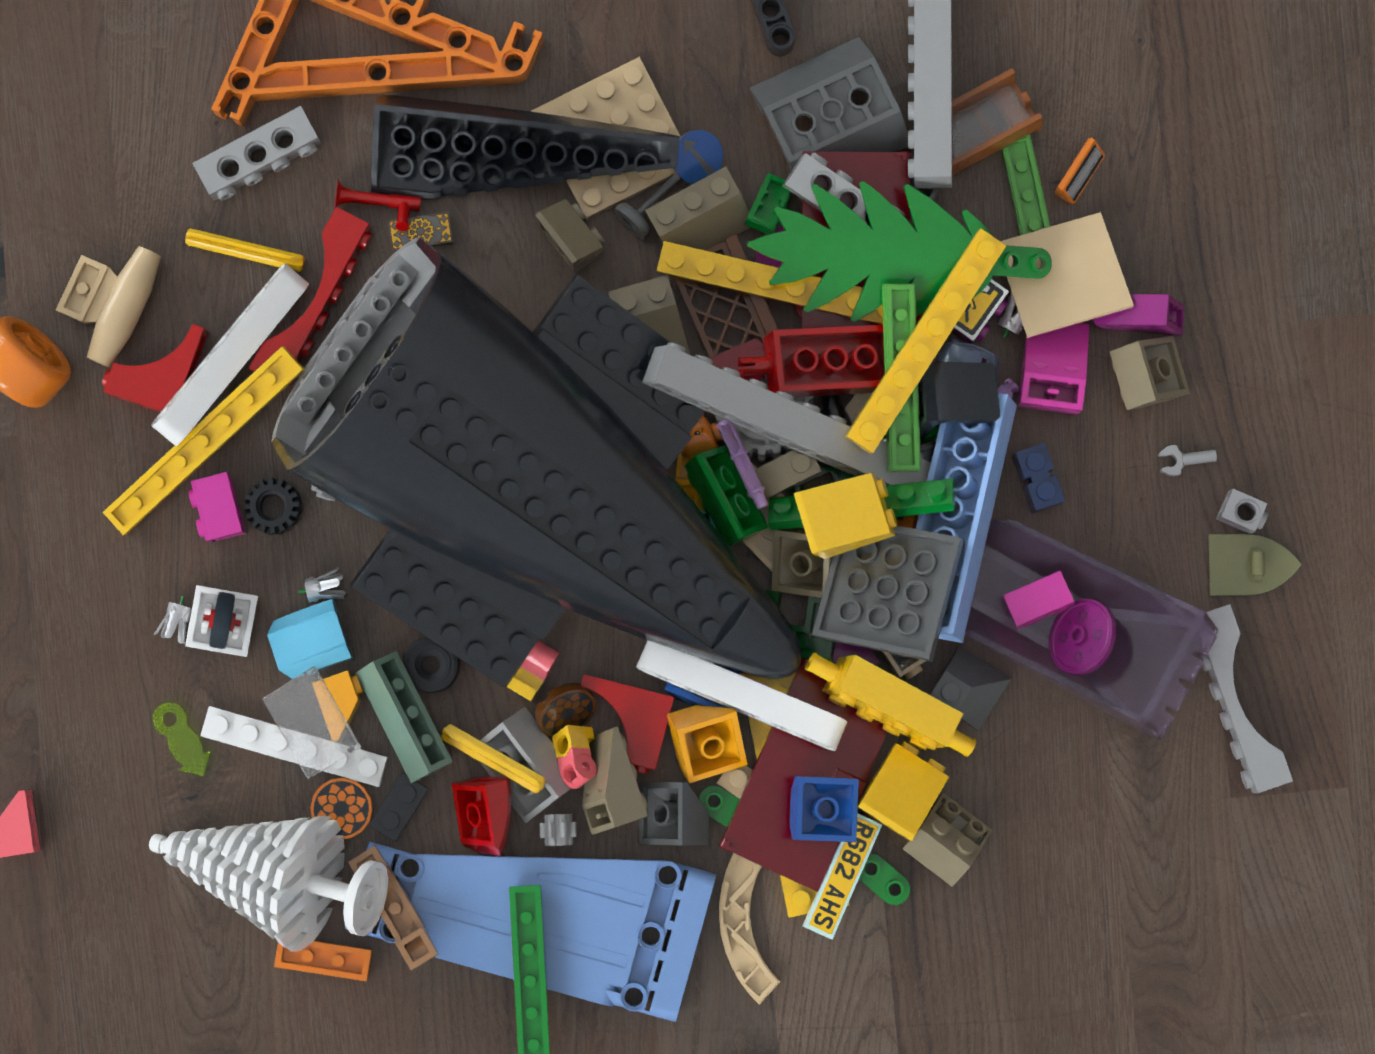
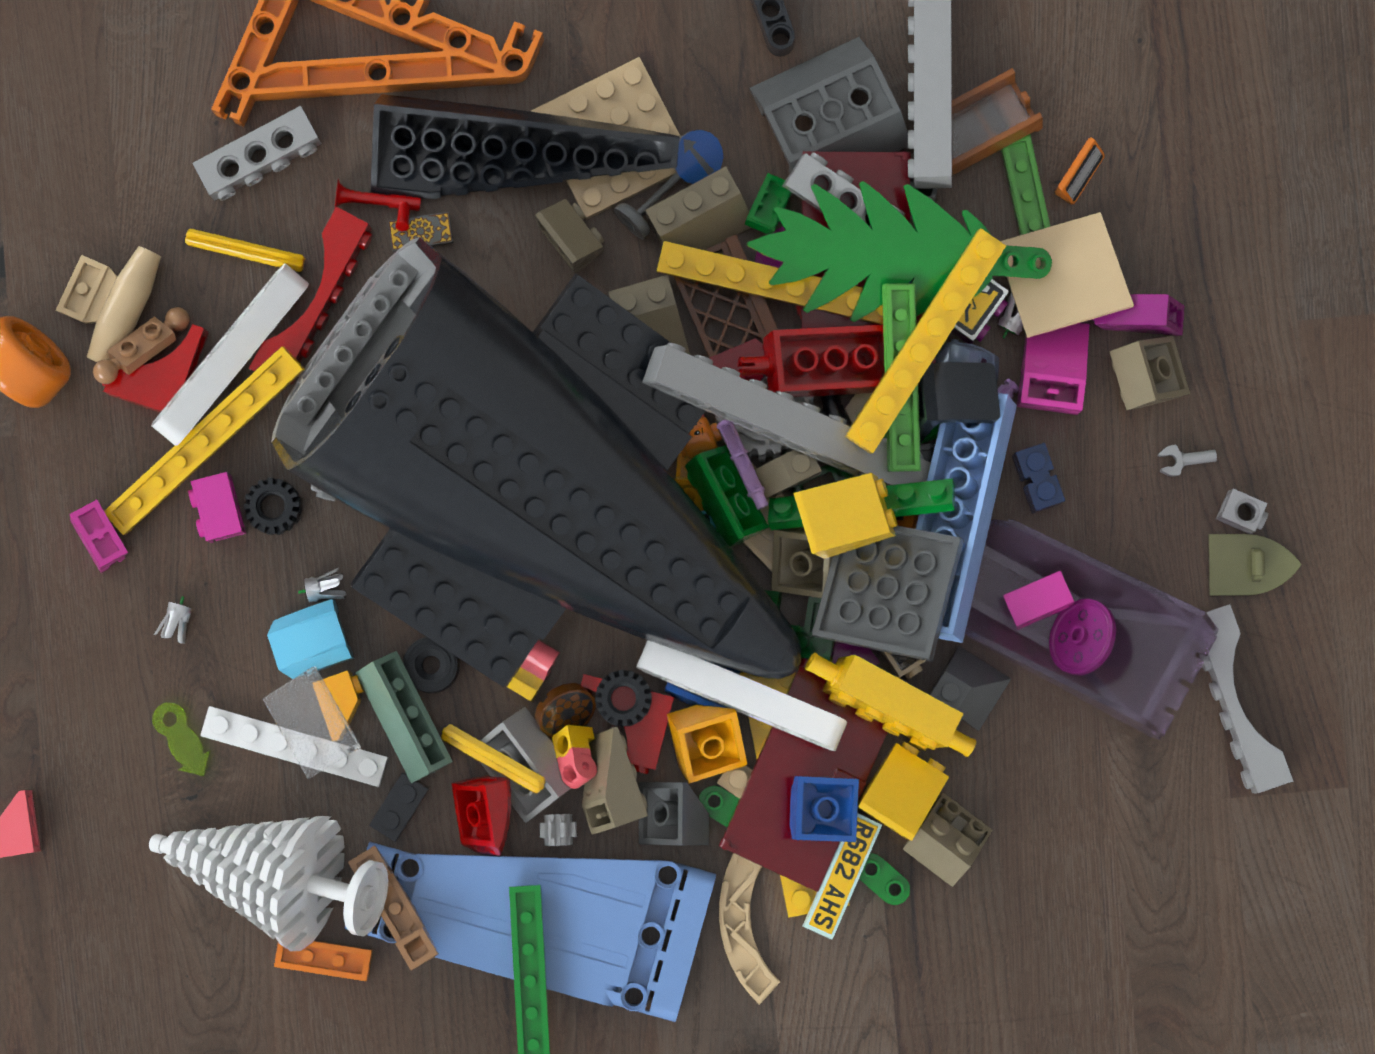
white plate [185,585,258,657] -> none
tile [310,778,373,839] -> none
none -> dark pink hinge [69,500,128,573]
none -> medium nougat plate [93,307,190,384]
none -> black tyre [595,670,652,727]

